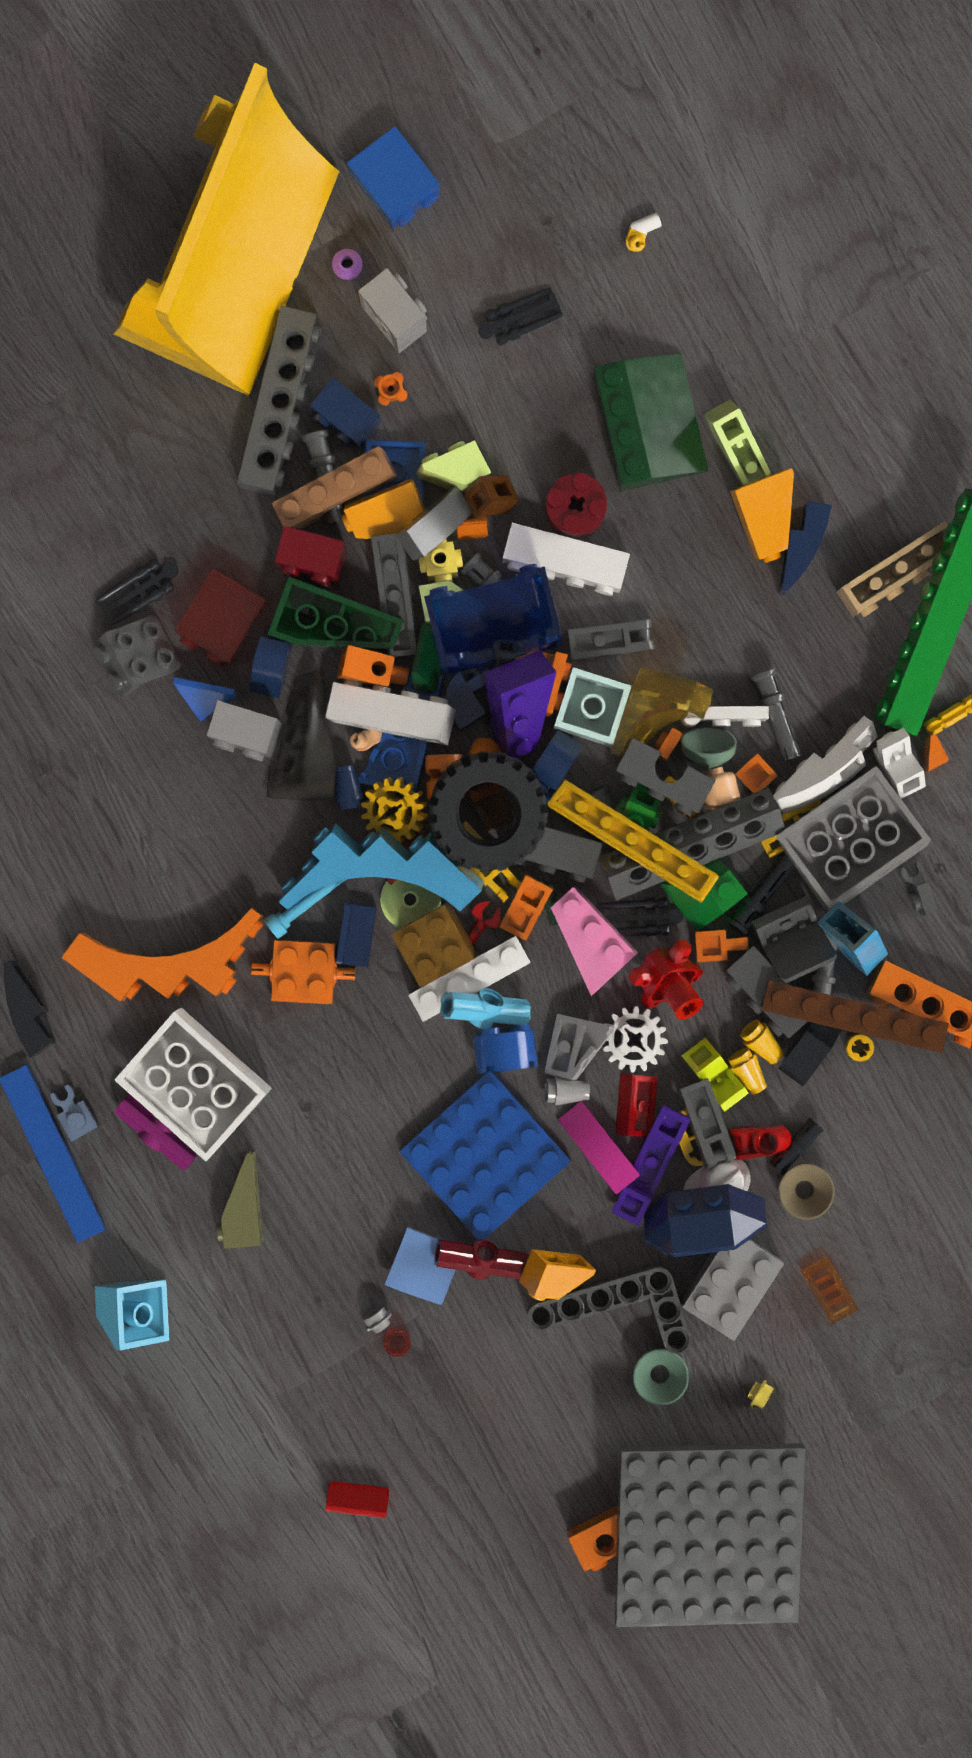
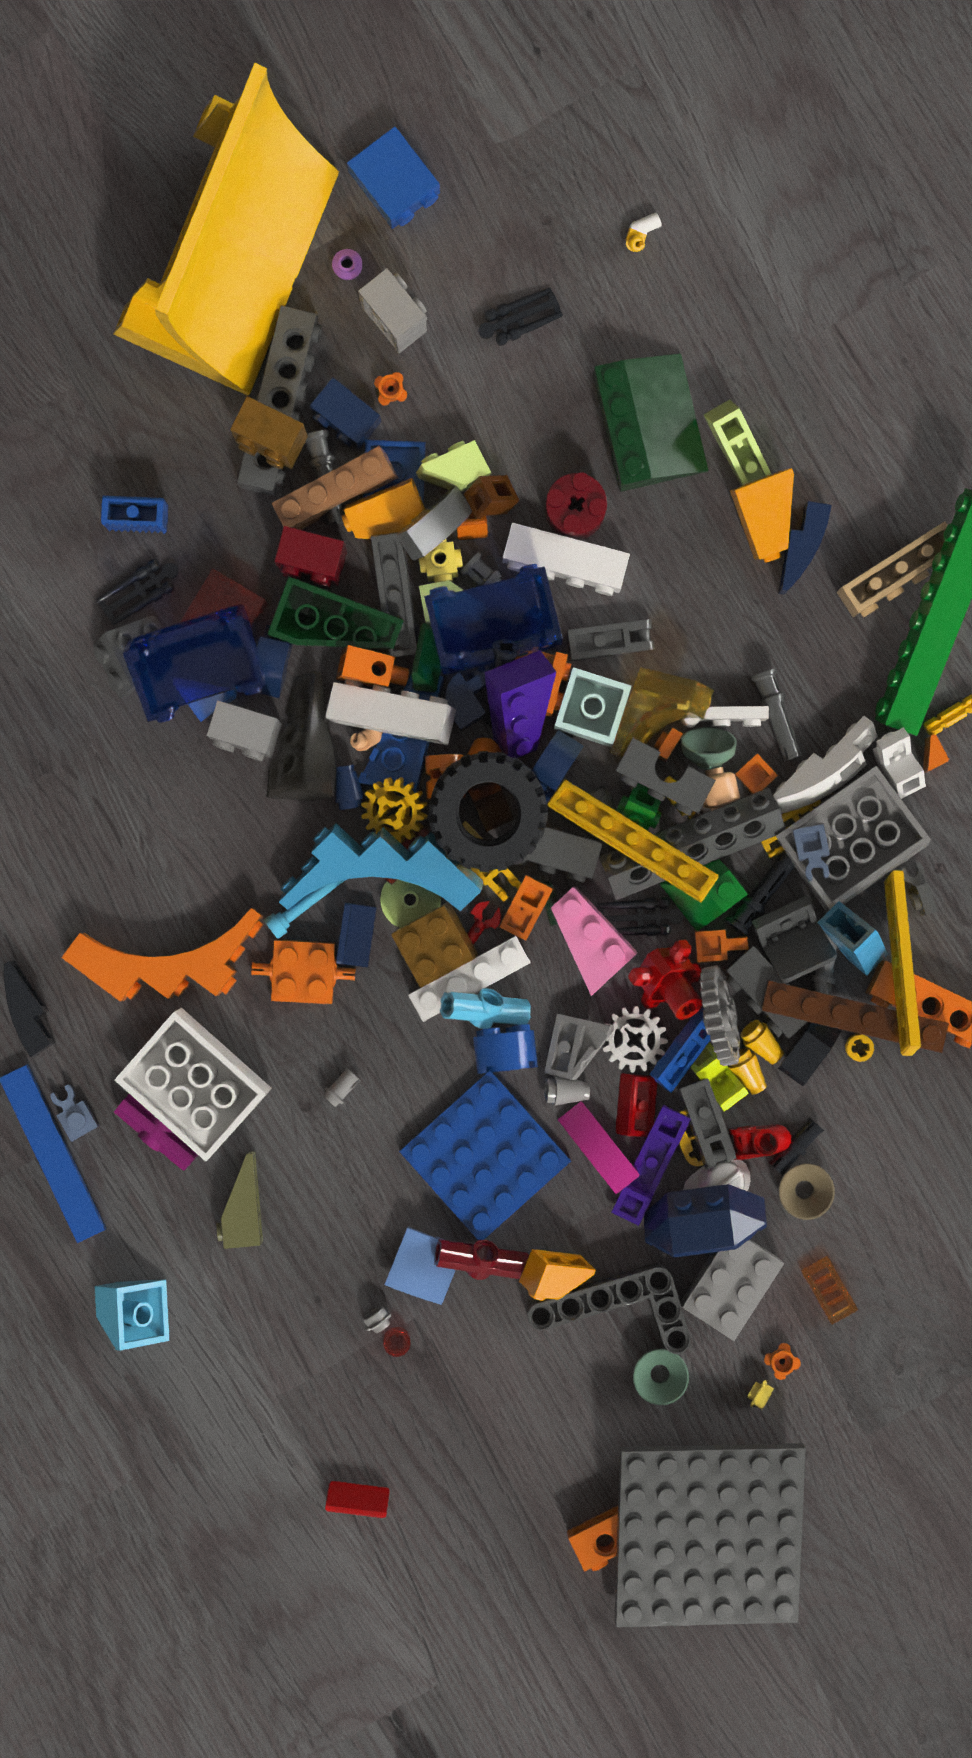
none -> blue brick [101,495,168,534]
none -> clear blue windscreen [123,604,266,723]
none -> pearl gold brick [230,396,308,469]
none -> light grey pin [323,1068,361,1107]
none -> blue plate [649,1007,711,1093]
none -> light grey gear [700,965,740,1066]
none -> orange plate [764,1343,801,1380]
none -> sand blue plate [793,824,830,882]
none -> yellow tile [884,870,921,1056]

